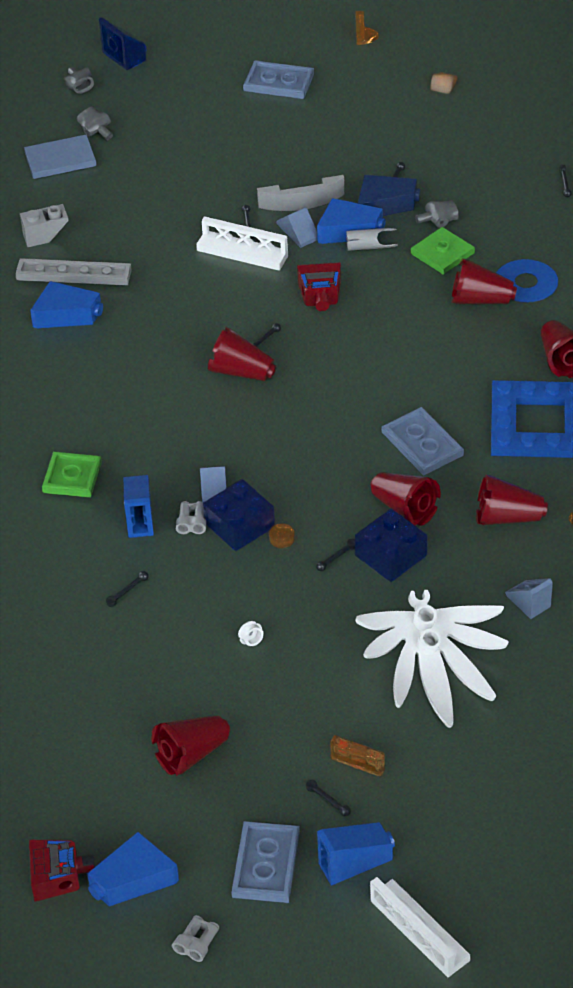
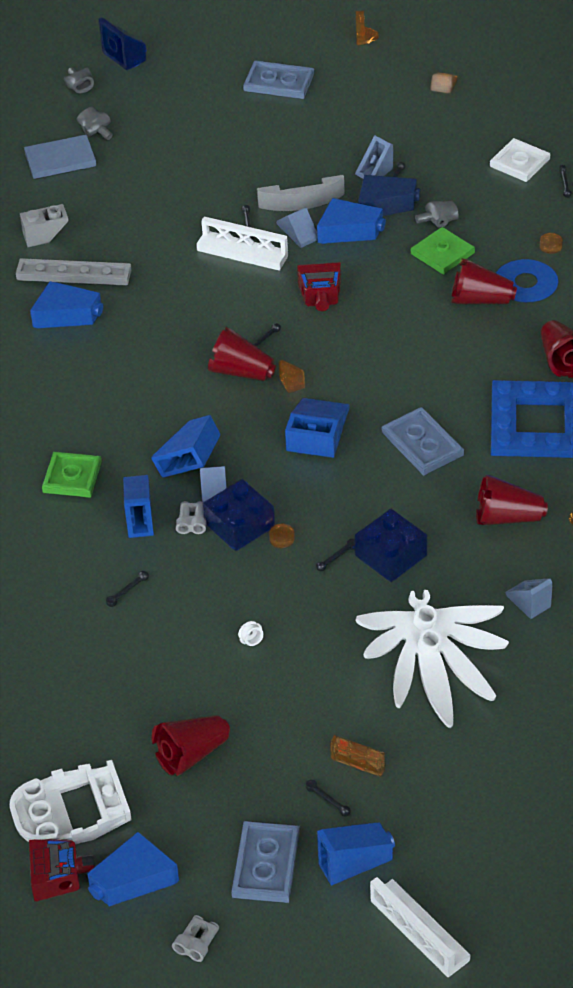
light grey piece [346,228,398,251] -> none
dark red cone [371,472,441,526] -> none
none -> white slope [10,760,131,844]
none -> blue slope [151,415,221,478]
none -> clear orange slope [279,360,305,393]
none -> blue slope [285,398,350,458]
none -> sand blue slope [355,135,393,179]
none -> white tile [490,138,550,182]
none -> clear orange tile [540,233,563,254]

